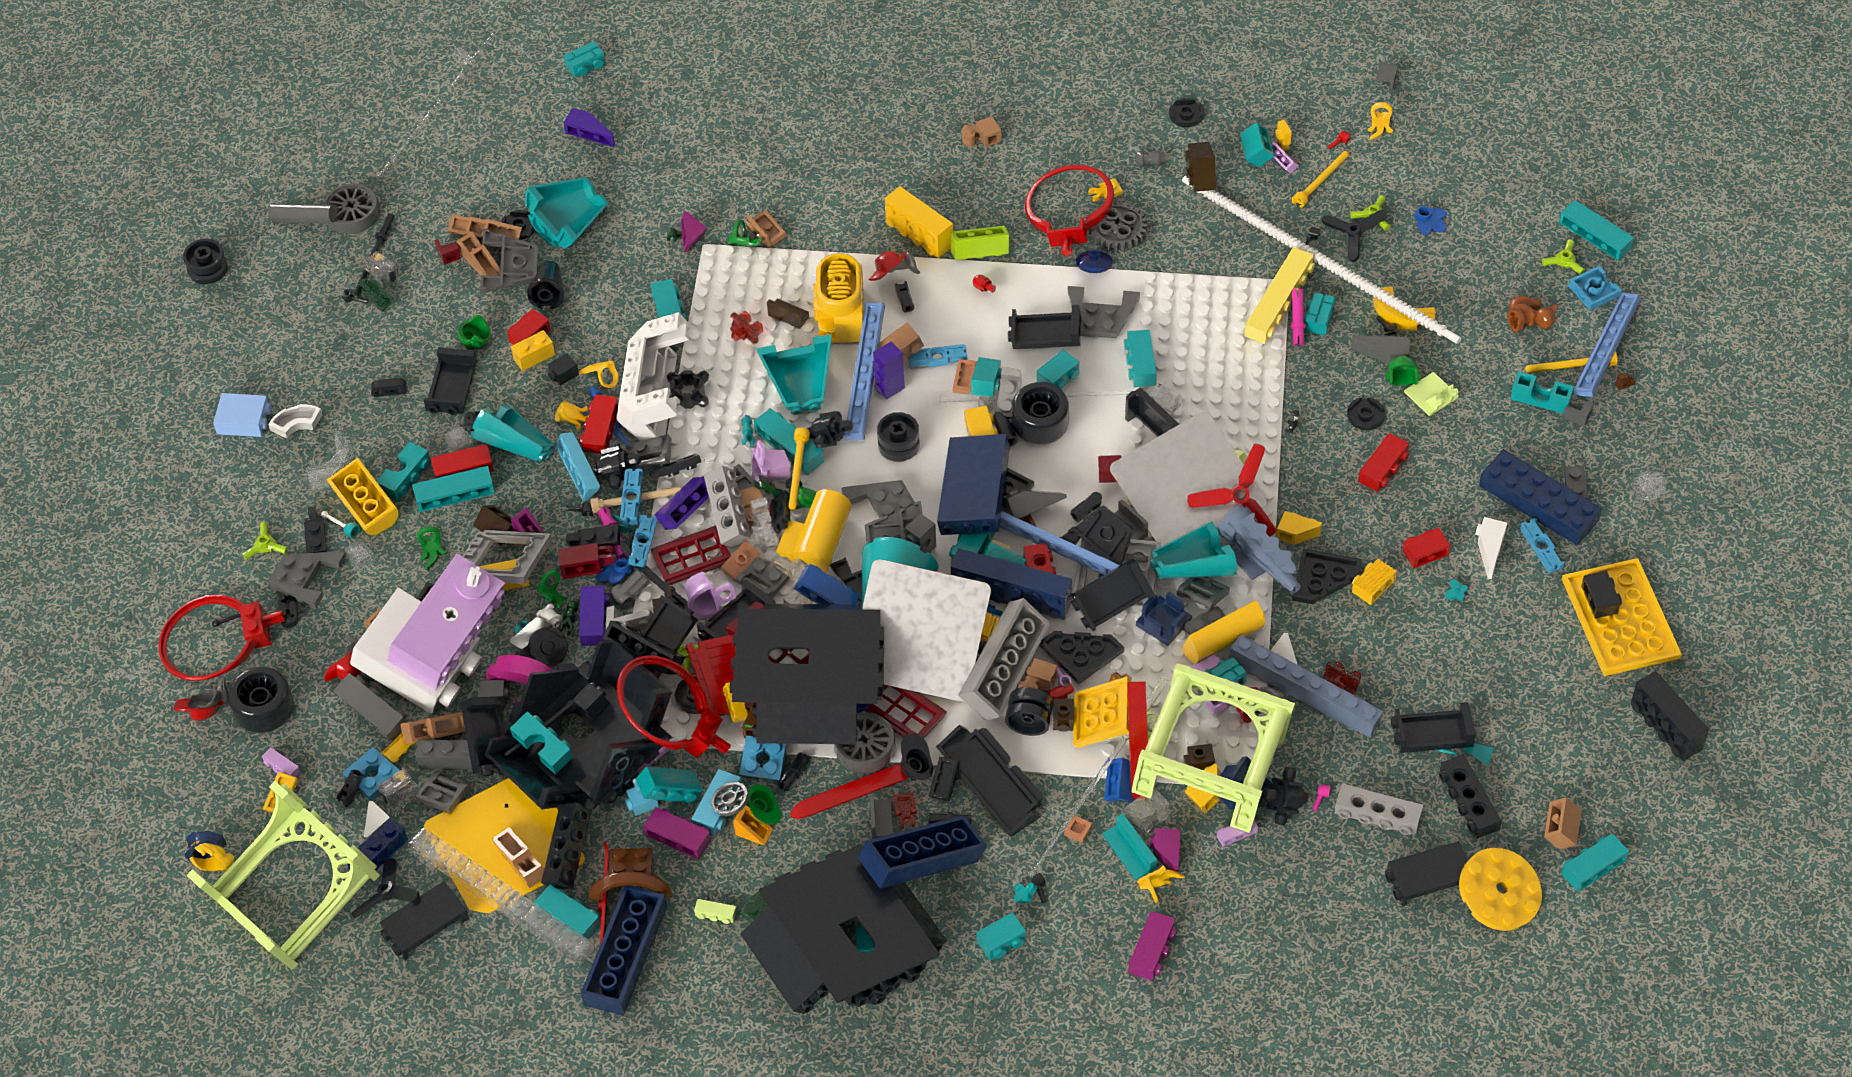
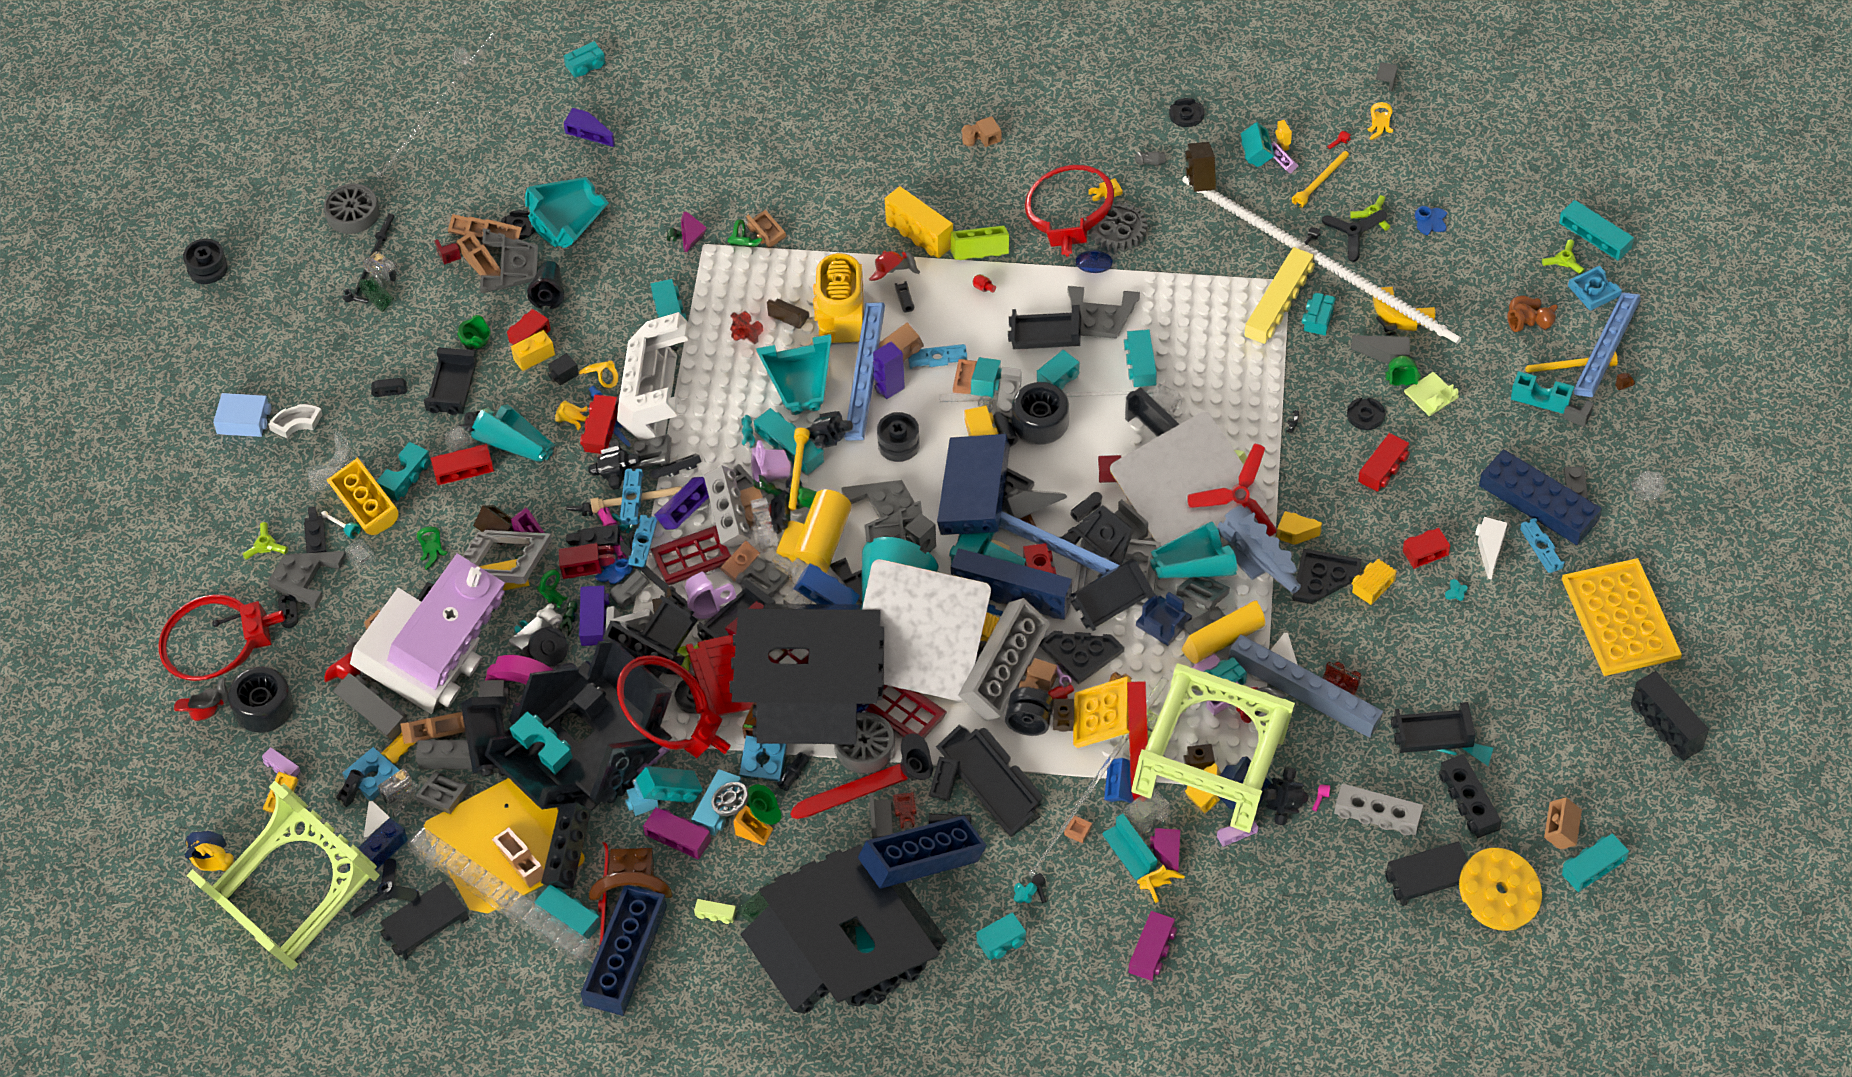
dark grey brick [268,203,339,224] -> none
teal brick [412,466,495,512] -> none
medium azure slope [556,432,600,502] -> none
black piece [666,370,710,409] -> none
yellow piece [723,683,748,723] -> none
dark pink pin [1291,289,1306,346] -> none
black brick [1581,570,1622,619] -> none

